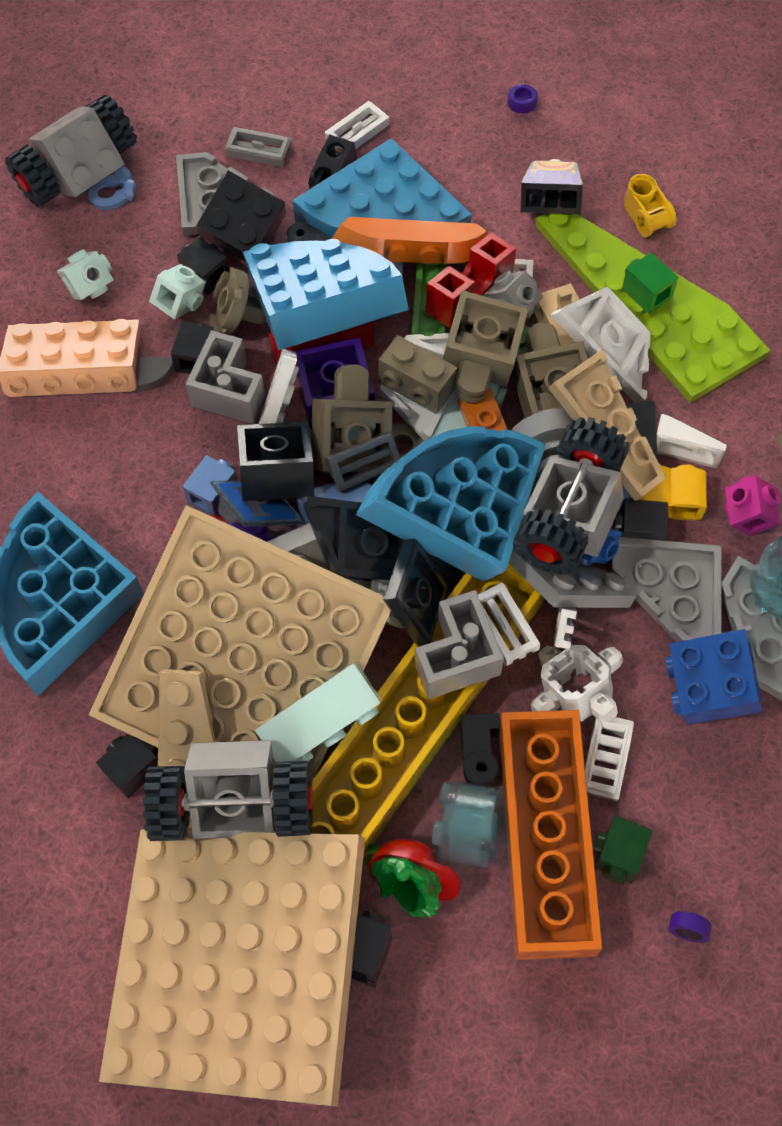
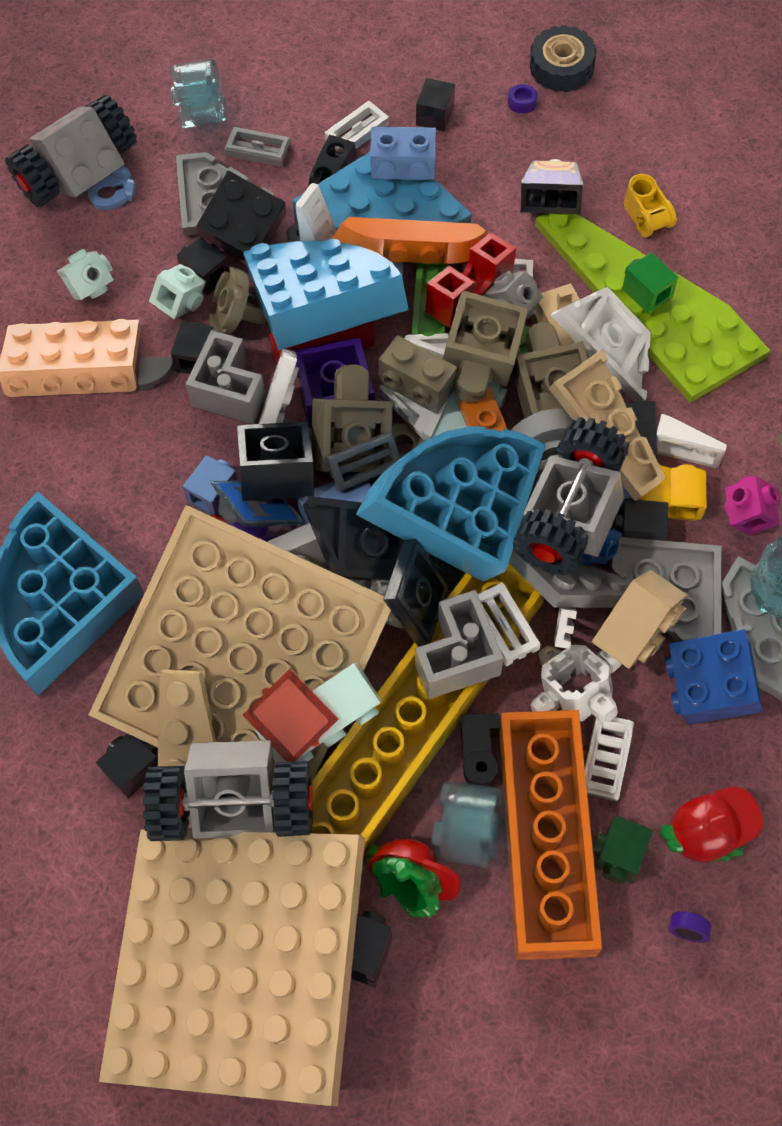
none -> clear light blue brick [170,59,226,128]
none -> clear red piece [243,668,339,762]
none -> white slope [295,183,337,241]
none -> medium blue brick [370,127,436,180]
none -> black brick [416,78,455,131]
none -> black wheel [530,25,596,92]
none -> tan brick [592,570,687,669]
none -> red hair [660,786,763,863]

